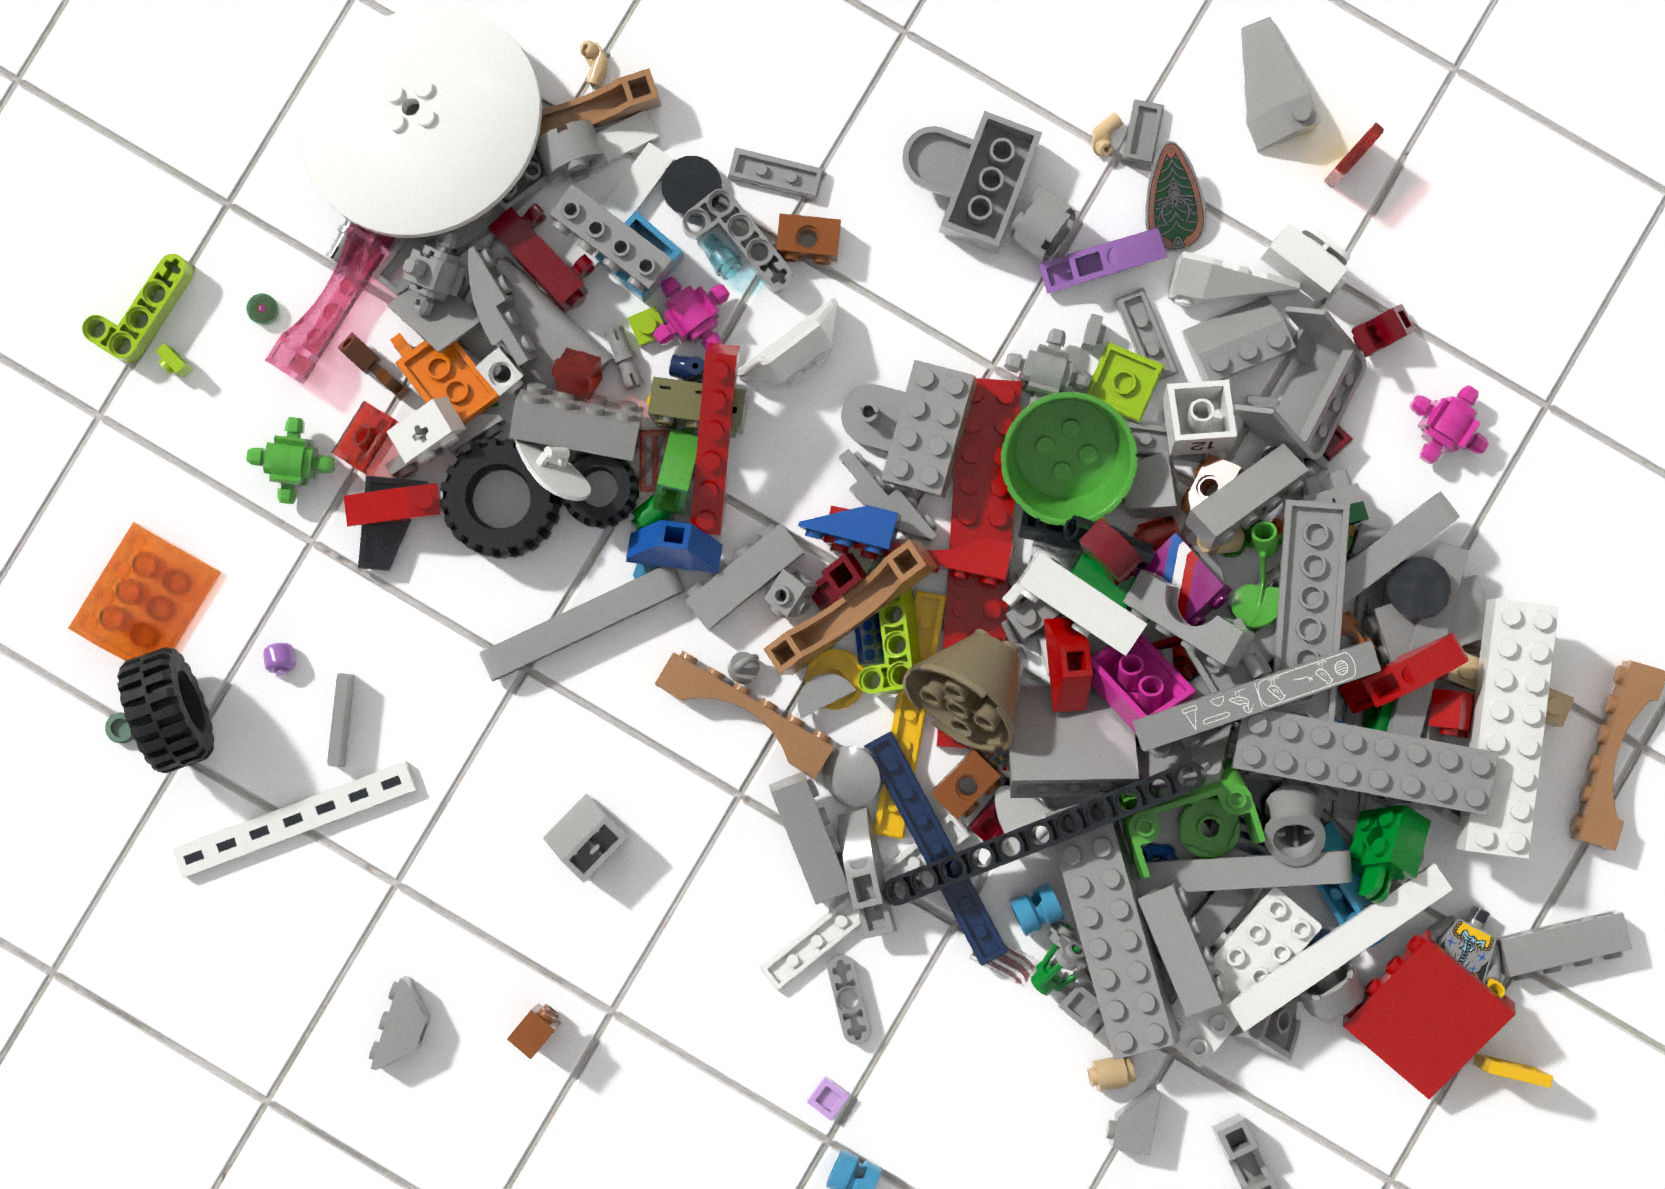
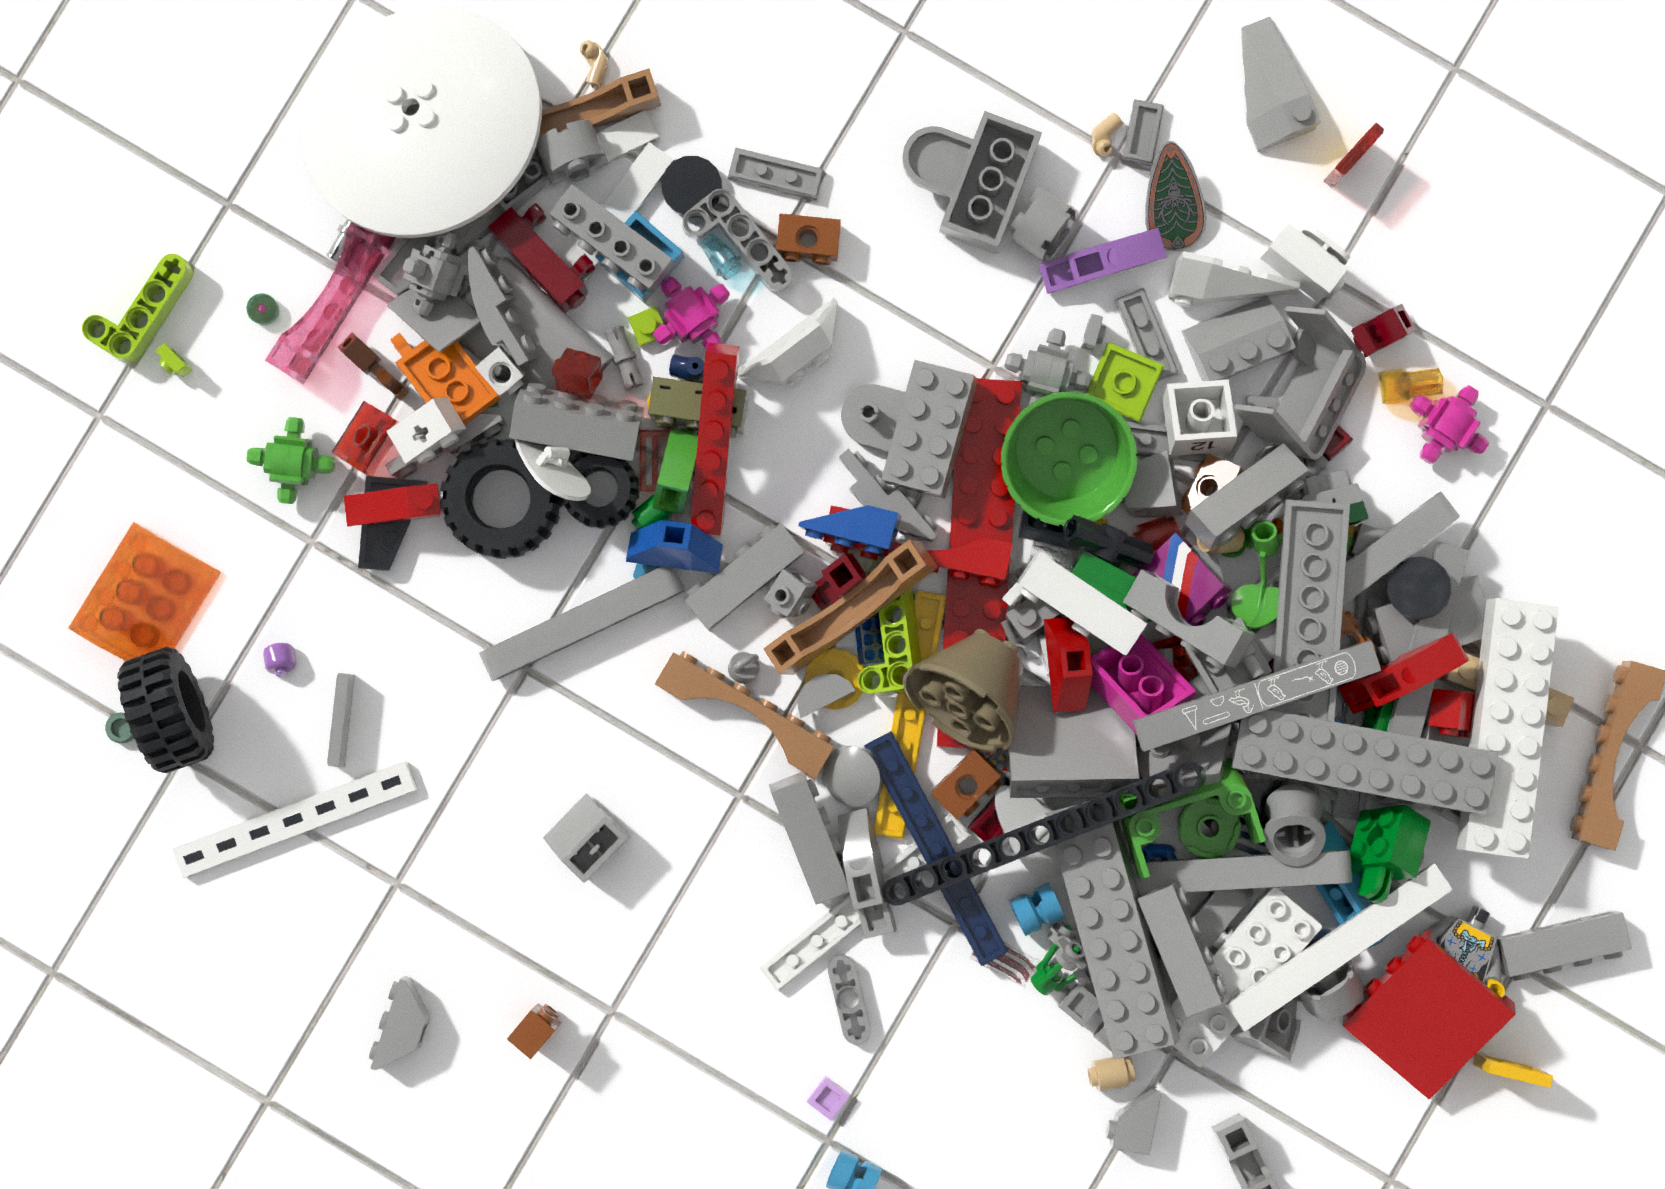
dark red brick [1079,518,1142,586] -> none
none -> clear yellow piece [1378,368,1444,404]

